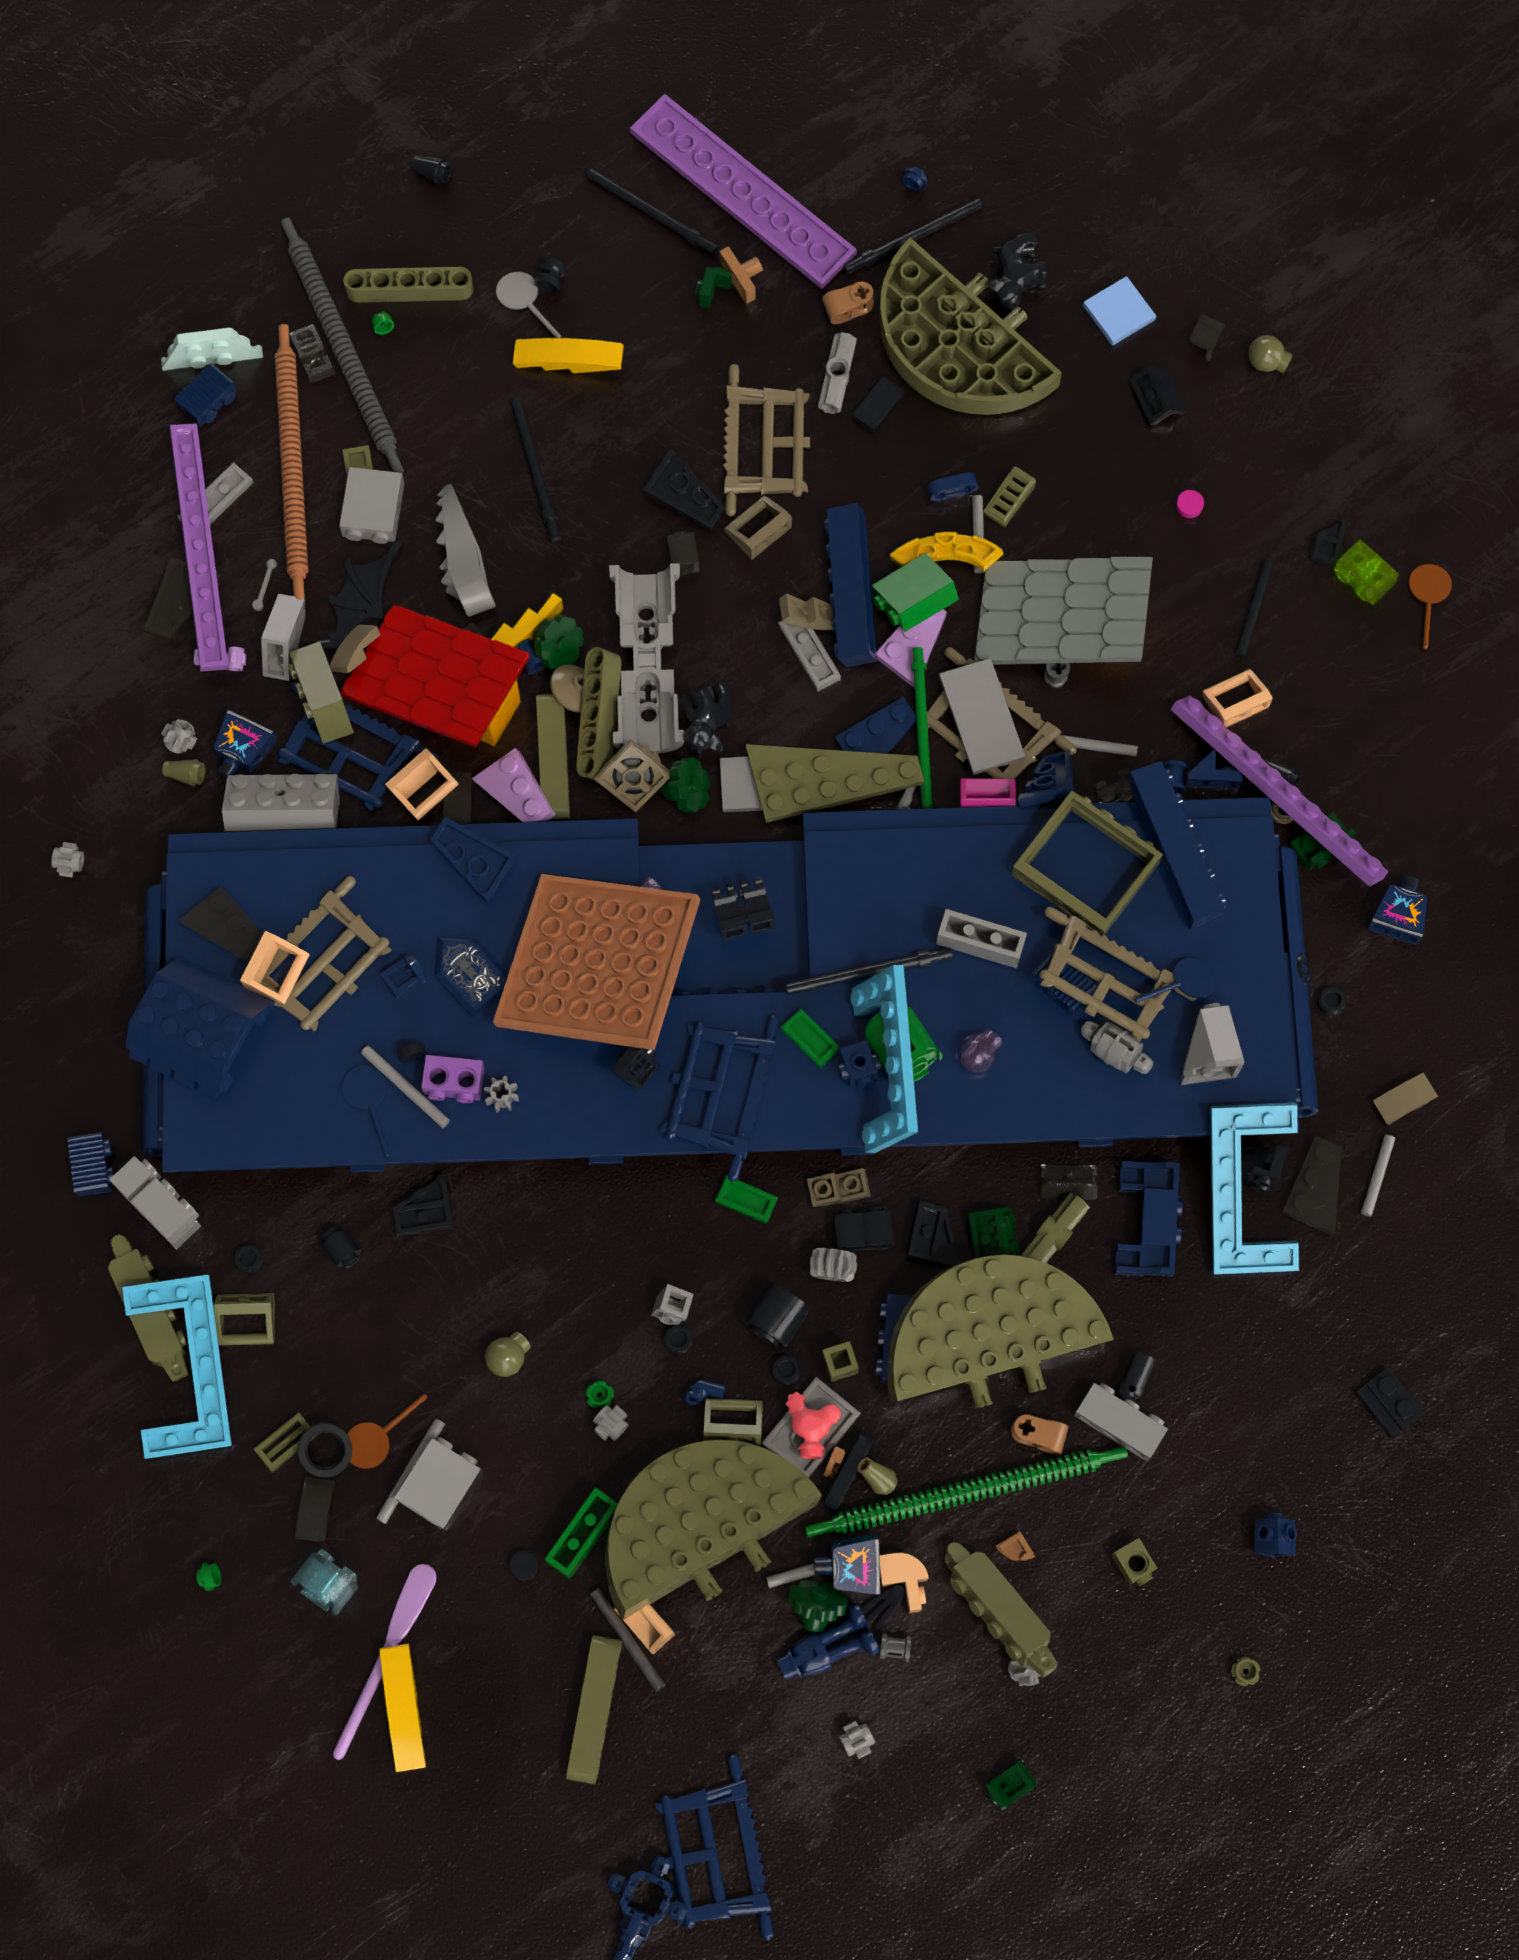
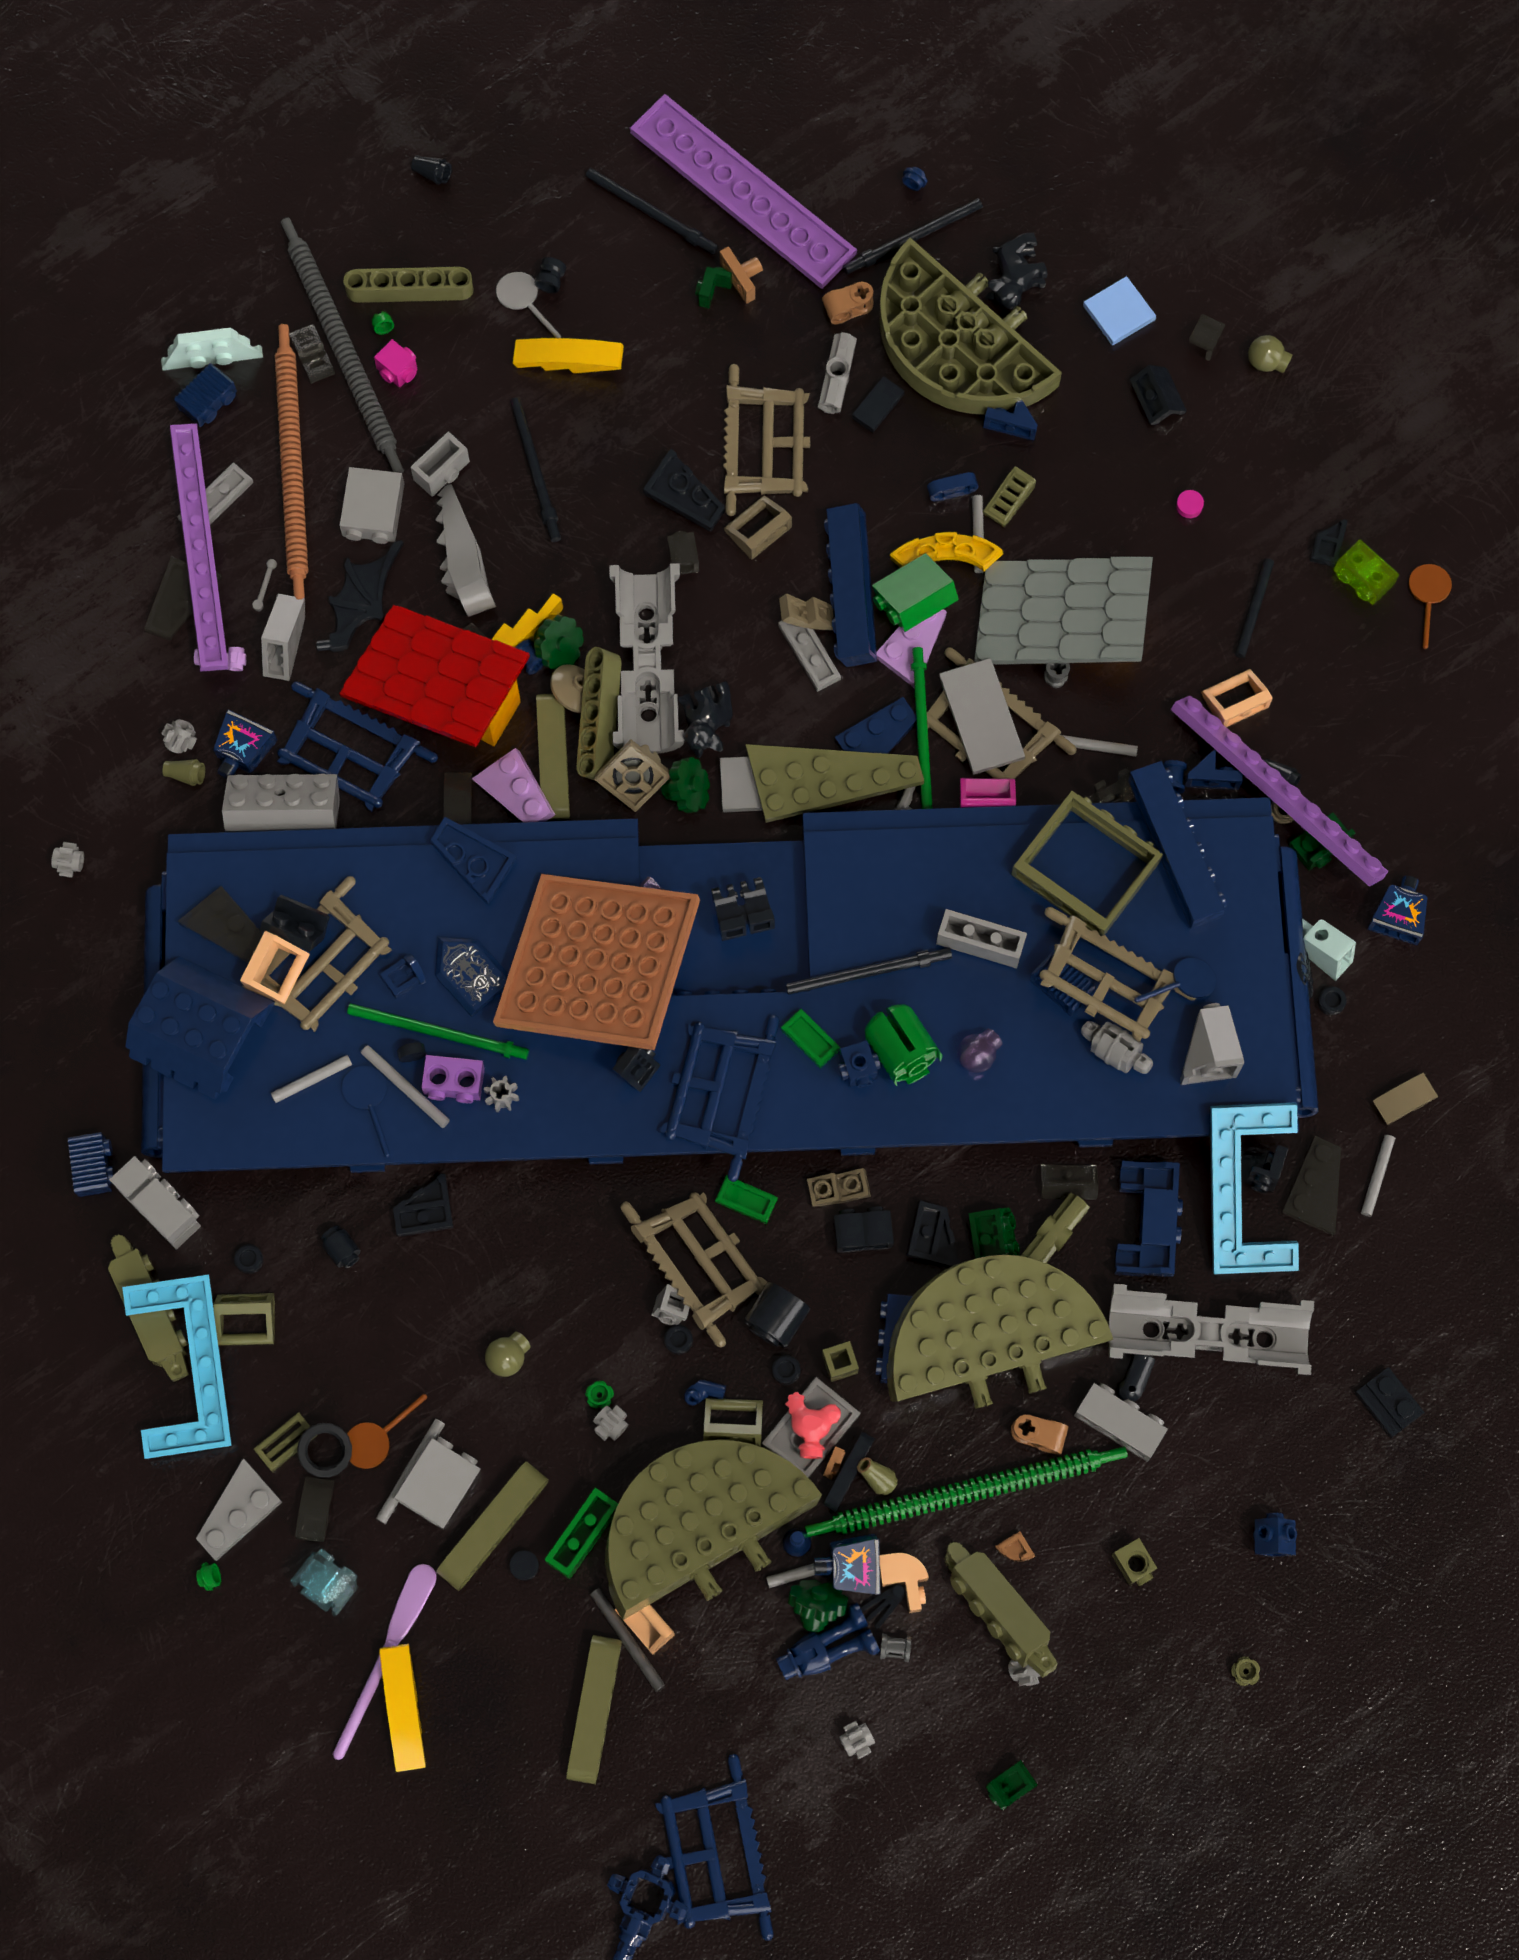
olive wedge [288,642,354,744] -> none
dark tan slope [330,624,380,673] -> none
olive tile [343,445,373,477] -> none
light nougat tile [385,748,459,820] -> none
light grey gear [809,1248,857,1282] -> none
medium azure plate [851,965,918,1153] -> none
dark blue wing [1018,750,1074,808] -> none
none -> light grey wing [196,1458,282,1561]
none -> black bracket [260,895,330,952]
none -> light grey bar [271,1055,352,1103]
none -> green bar [347,1003,529,1060]
none -> dark pink brick [374,339,418,388]
none -> light grey brick [411,432,470,497]
none -> olive beam [436,1461,549,1591]
none -> dark tan piece [621,1192,767,1348]
none -> dark blue cone [782,1528,811,1557]
none -> dark blue slope [983,400,1037,441]
none -> light grey piece [1108,1284,1314,1375]
none -> light aqua torso [1302,919,1356,981]

